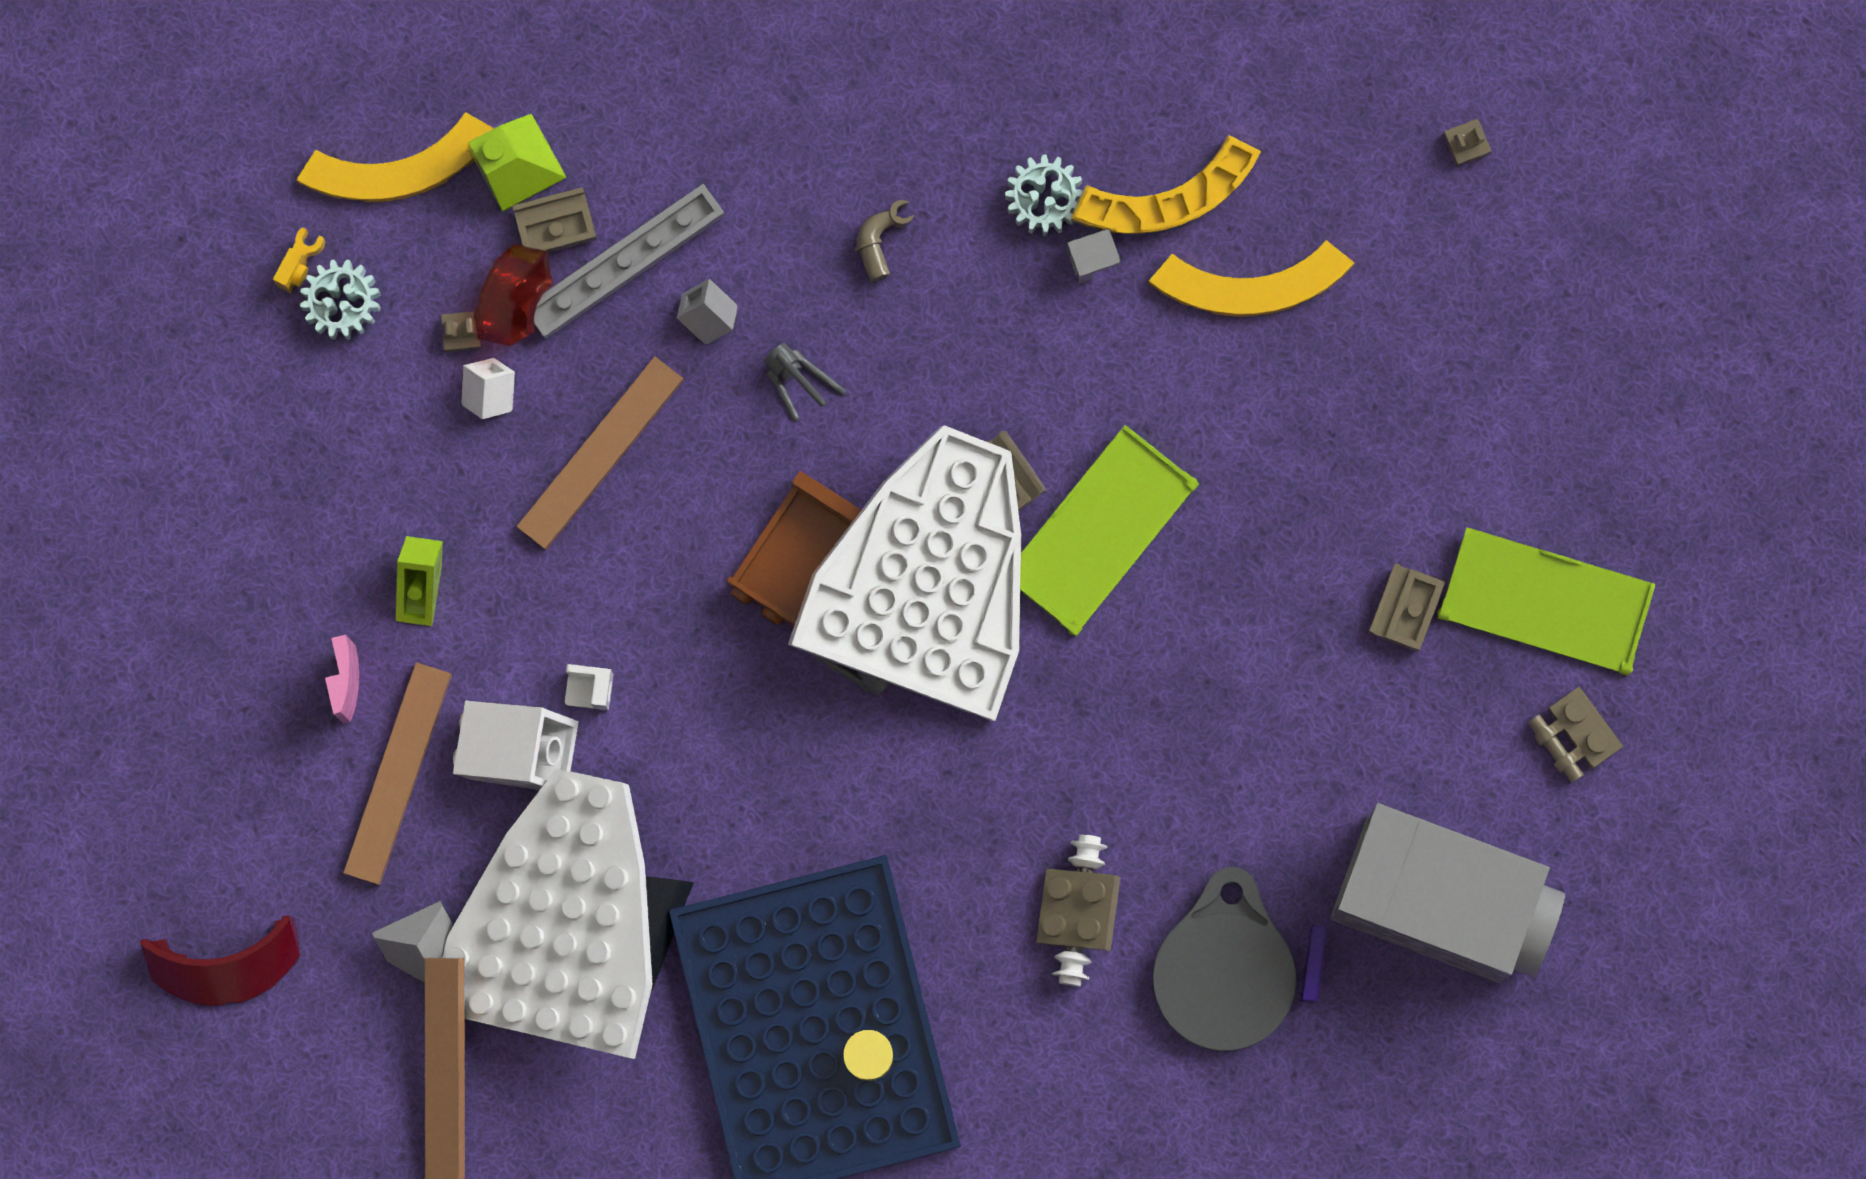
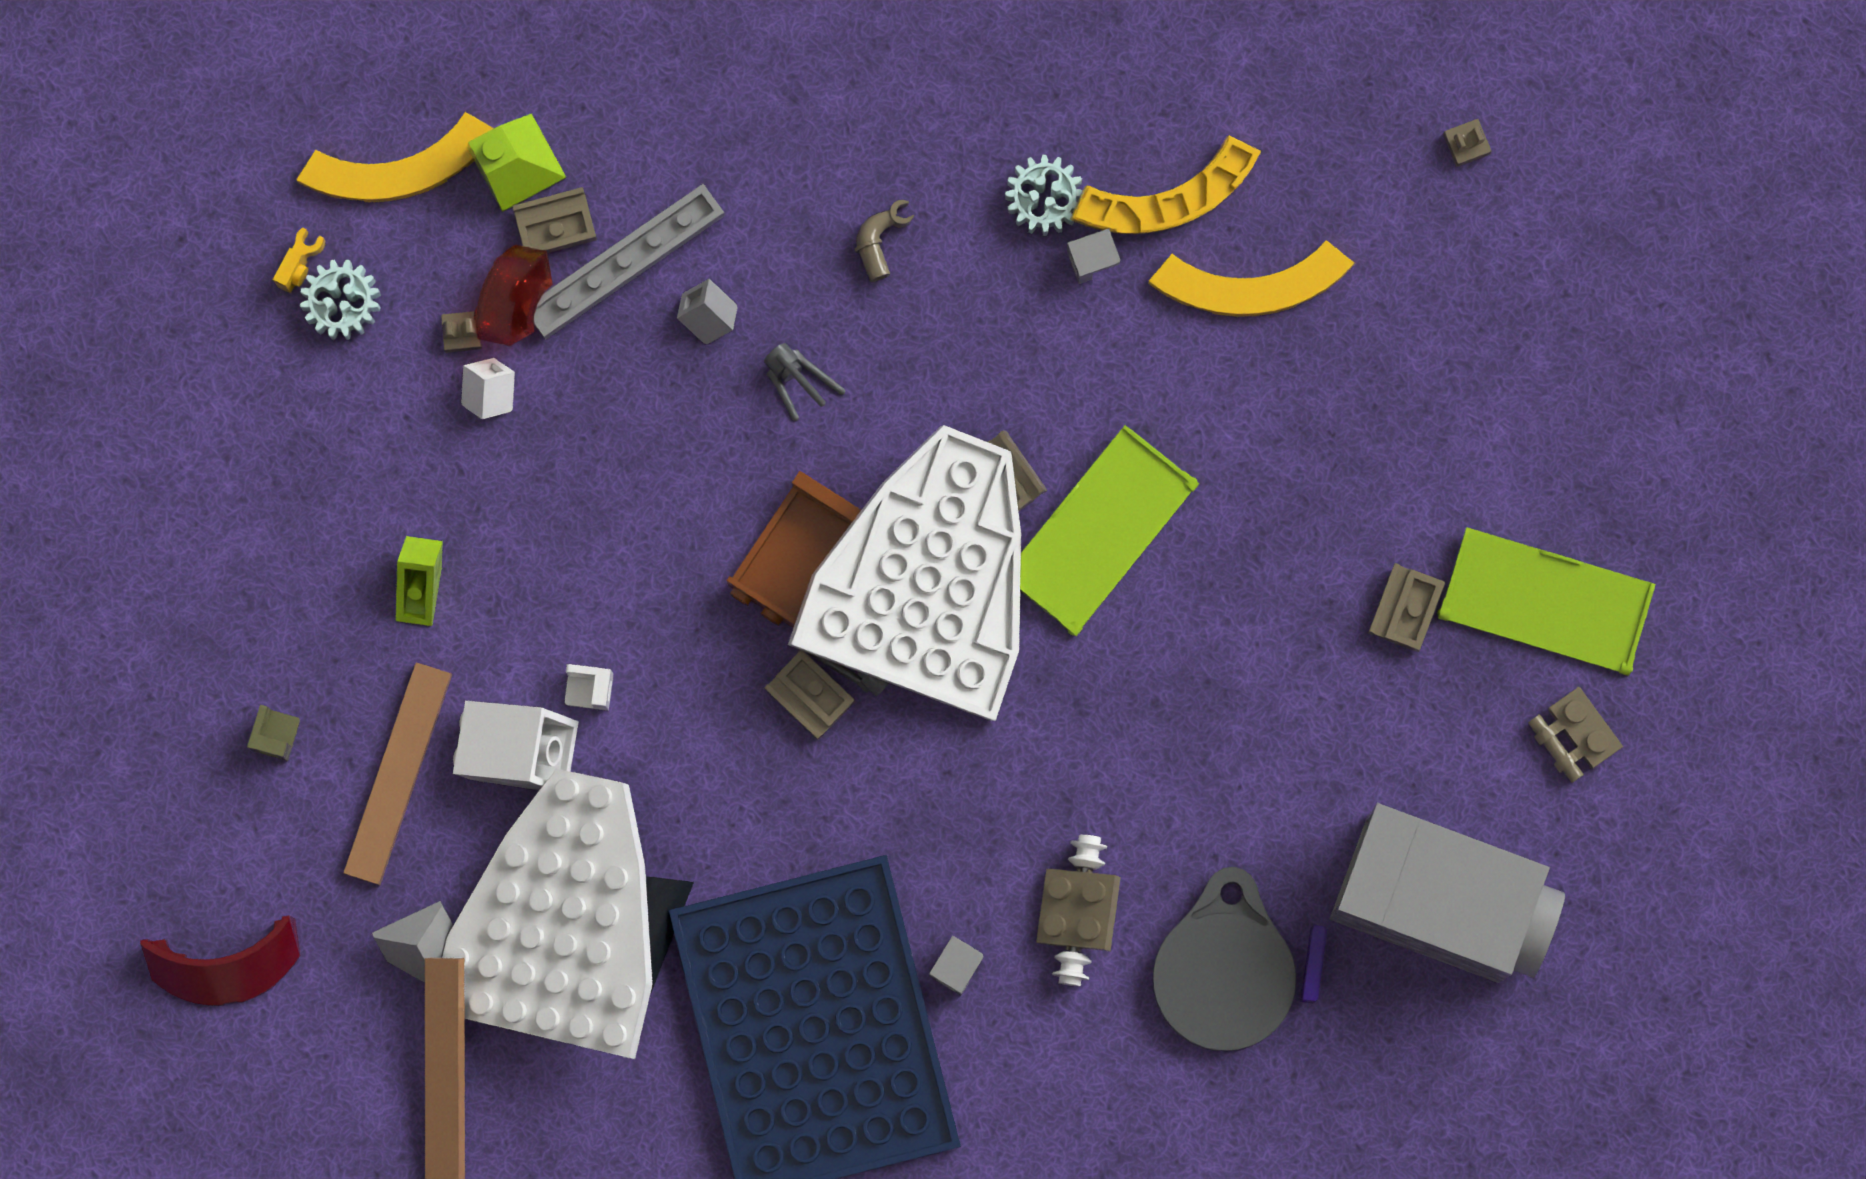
bright pink slope [325,635,359,724] -> none
medium nougat tile [516,356,684,550] -> none
light yellow piece [844,1030,893,1081] -> none
none -> olive panel [247,705,300,761]
none -> dark tan plate [764,650,856,740]
none -> light grey panel [929,935,983,996]

